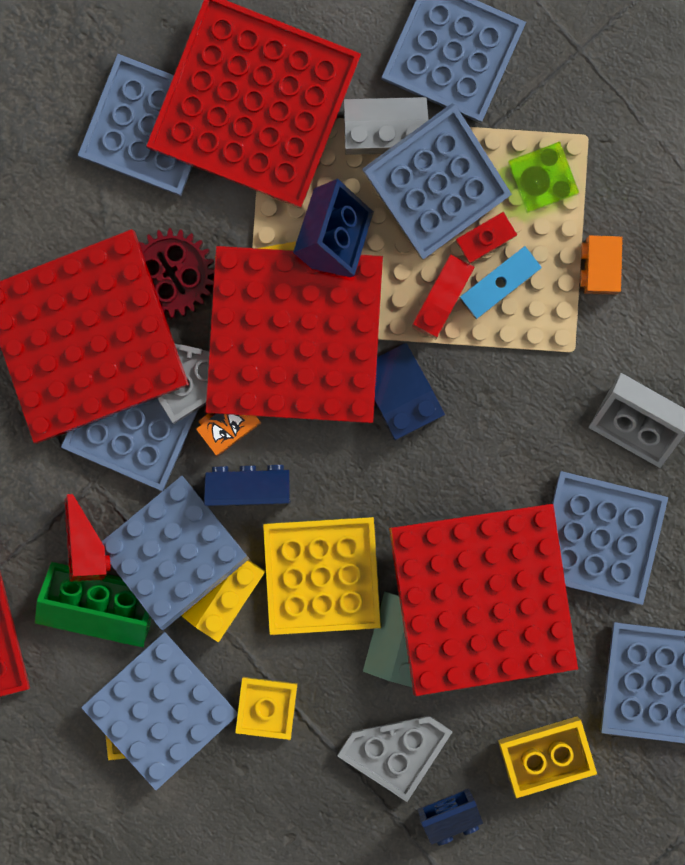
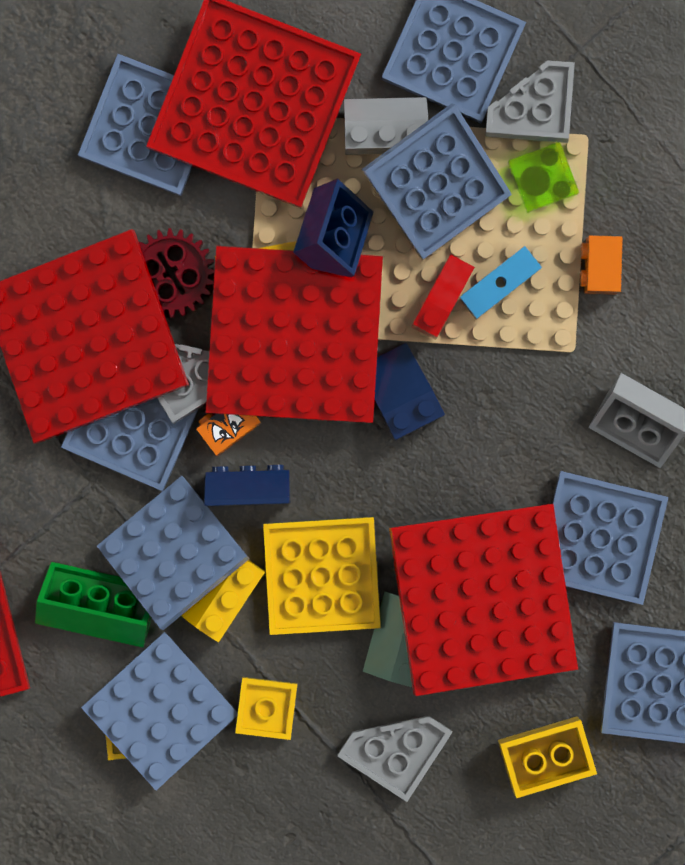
red slope [64,494,111,582] -> none
dark blue slope [418,788,483,846] -> none
red plate [455,211,517,264] -> none
none -> light grey plate [486,60,575,143]

